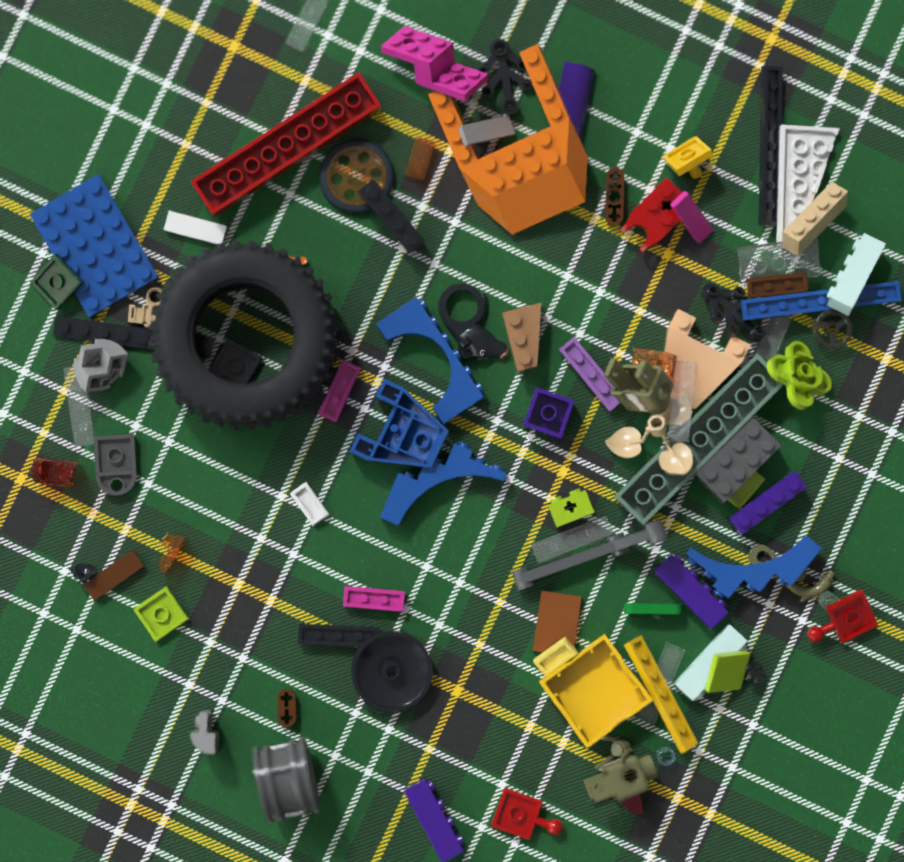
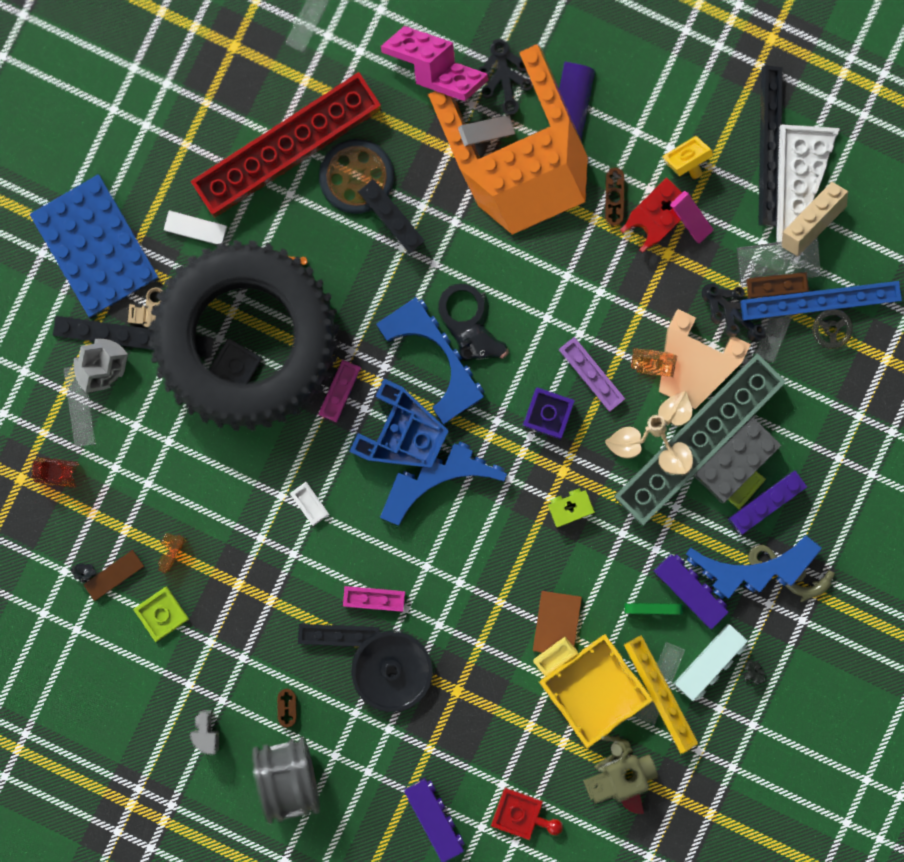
dark green tile [30,253,84,310] -> none
dark grey tile [93,434,136,495] -> none
clear orange hinge [405,137,435,181] -> none
medium nougat wedge [502,303,541,373] -> none
dark grey piece [512,519,668,591] -> none
clear tile [531,516,613,563] -> none
olive piece [604,359,674,416] -> none
clear light blue bush [656,747,675,766] -> none
clear tile [668,361,697,442] -> none
lime tile [705,651,750,693] -> none
lime plant [767,341,832,410] -> none
red plate [807,590,878,644] -> none
clear light blue bush [818,591,839,611] -> none
light aqua brick [826,233,886,316] -> none

